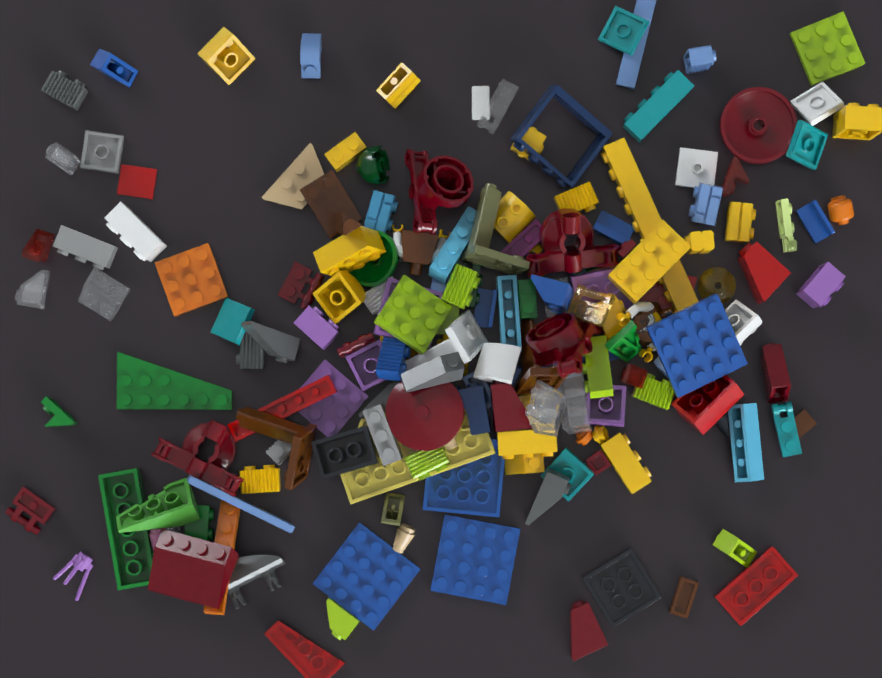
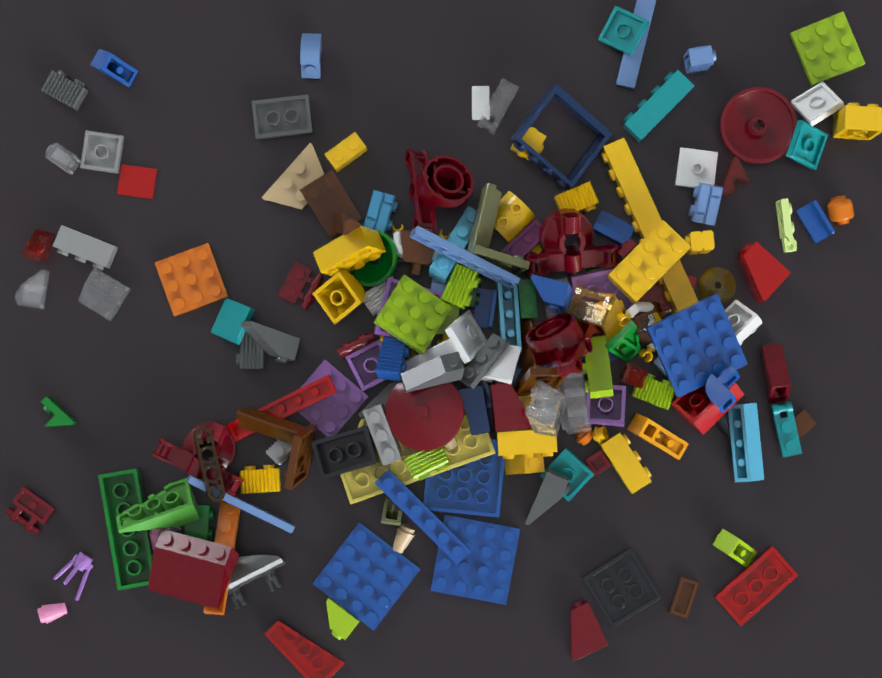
white brick [105,202,167,262] -> none
green wing [117,352,233,410] -> none
yellow slope [197,27,256,85] -> none
medium lavender brick [294,306,340,350] -> none
dark green cylinder [356,145,390,184] -> none
yellow brick [376,62,421,109] -> none
yellow brick [724,202,756,244] -> none
medium lavender brick [796,262,846,308] -> none
none -> bright pink cone [37,602,68,624]
none -> dark brown beam [193,427,225,502]
none -> dark grey plate [252,94,313,140]
none -> blue plate [375,469,471,565]
none -> medium blue tile [409,226,520,289]
none -> dark grey plate [459,333,510,389]
none -> light orange slope [627,413,689,460]
none -> blue brick [706,365,740,414]

